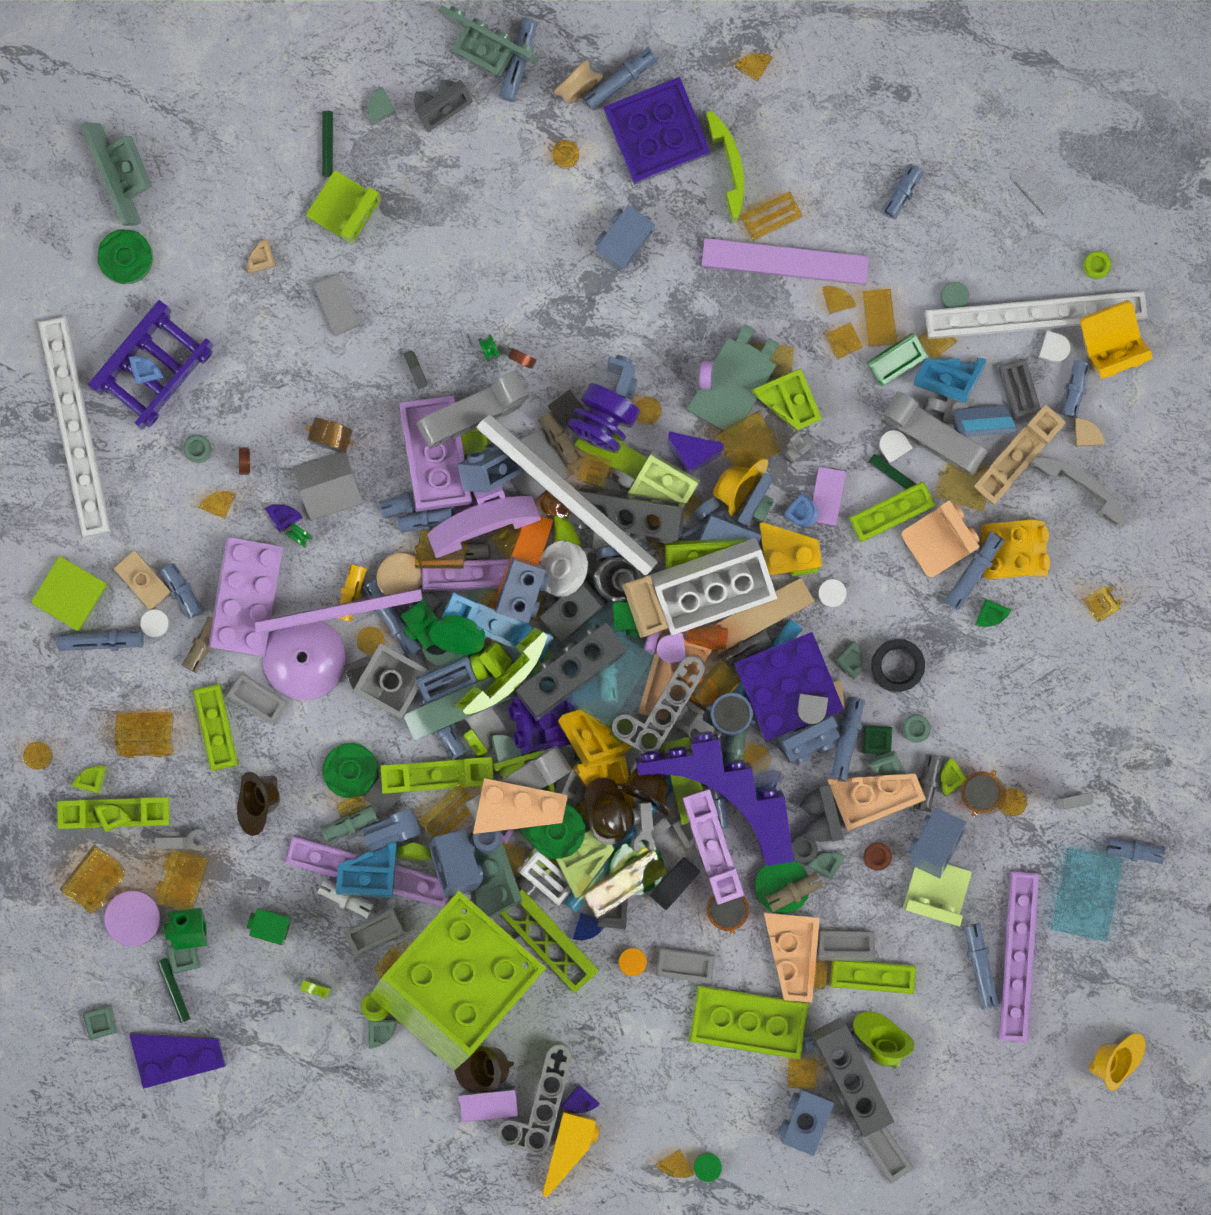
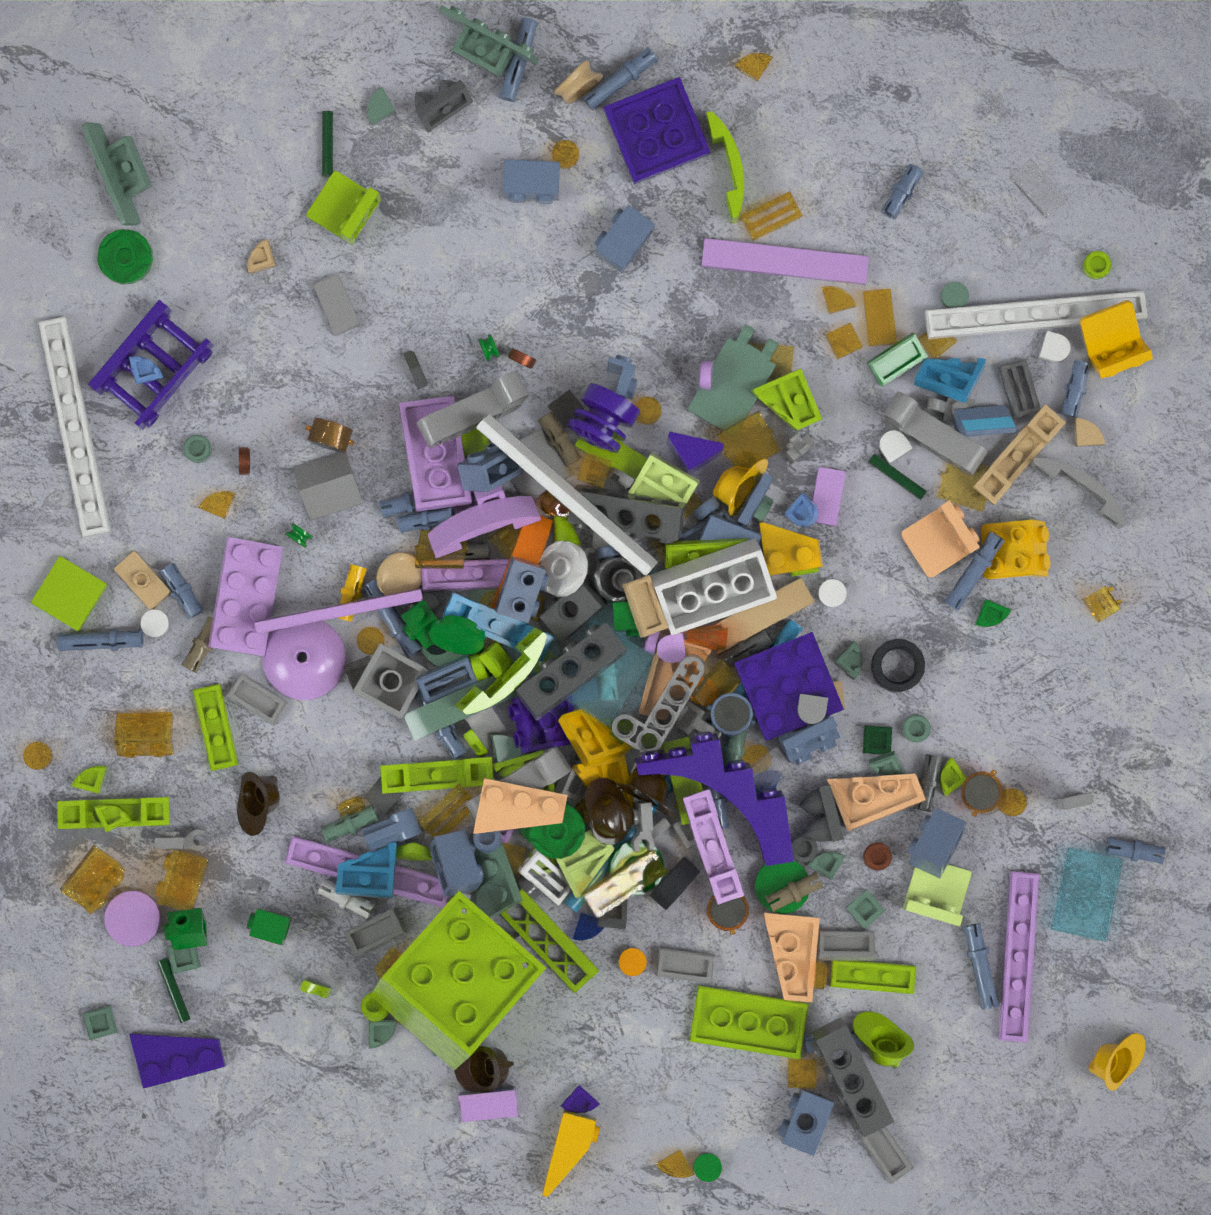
dark purple tile [265,505,303,532] -> none
green tile [322,743,379,799] -> none
light grey beam [497,1043,572,1153] -> none
sand blue pin [829,697,866,782] -> none
lime tile [849,481,936,542] -> none
none -> sand blue brick [503,159,560,204]
none -> sand green tile [845,889,886,929]

